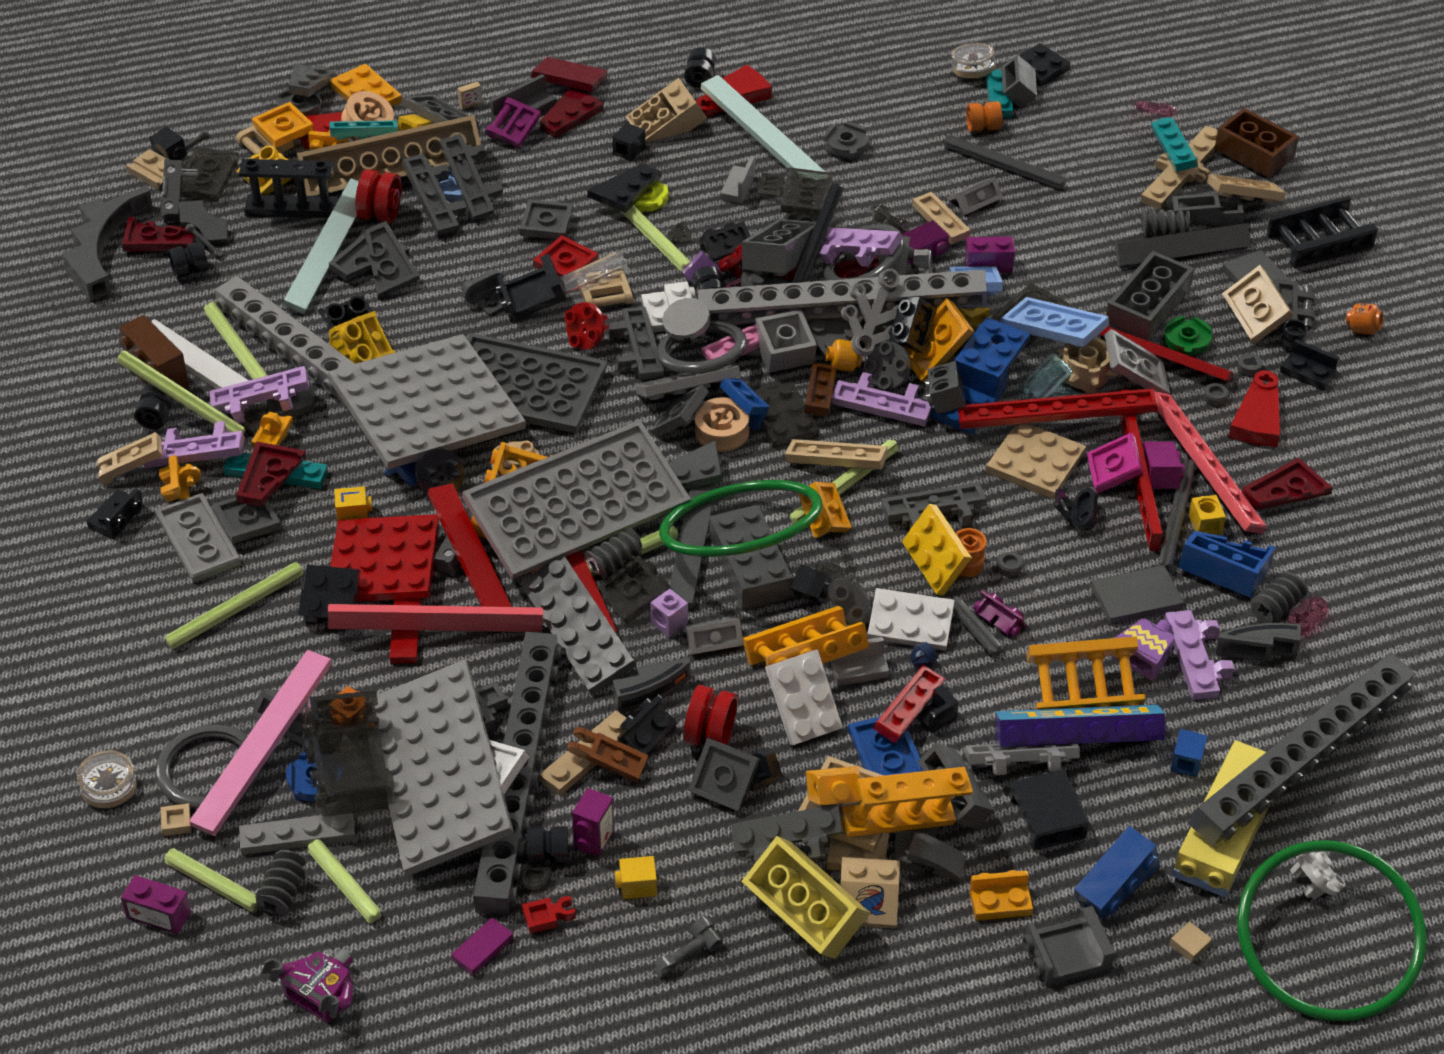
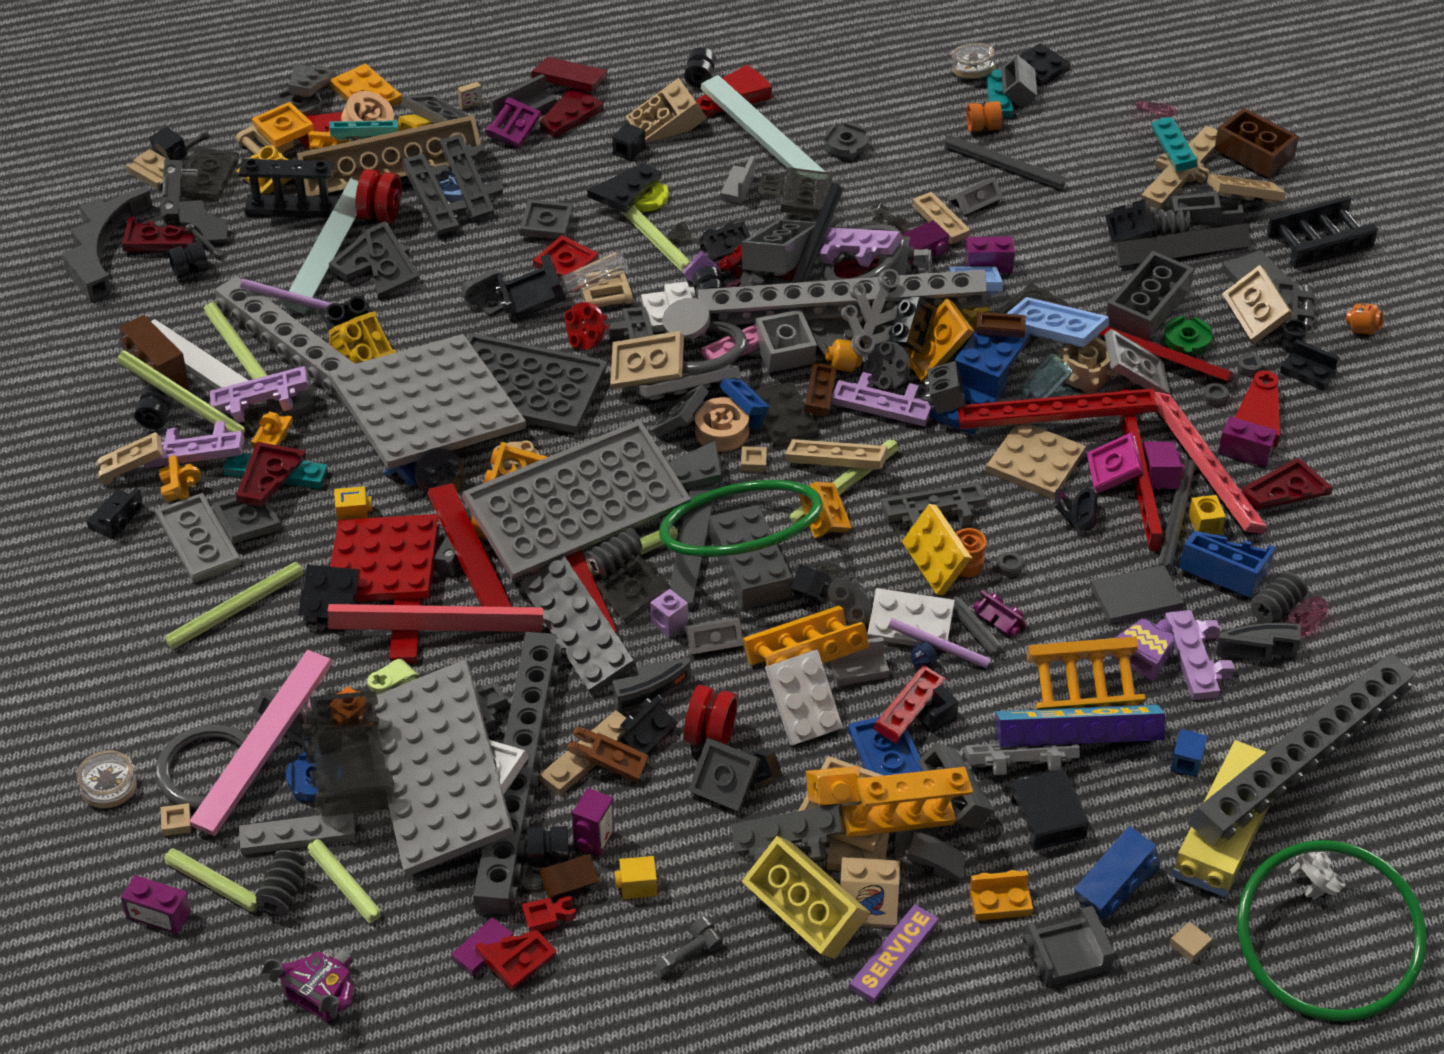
none -> lavender bar [240,278,332,310]
none -> yellowish green piece [367,659,420,698]
none -> red wing [474,930,557,991]
none -> reddish brown axle [539,854,600,898]
none -> tan plate [610,331,684,389]
none -> tan tile [741,447,767,472]
none -> medium lavender tile [849,904,939,1004]
none -> lavender bar [887,618,990,669]
none -> reddish brown tile [976,312,1026,338]
none -> black bracket [1105,199,1156,242]
none -> magenta brick [1218,416,1277,467]

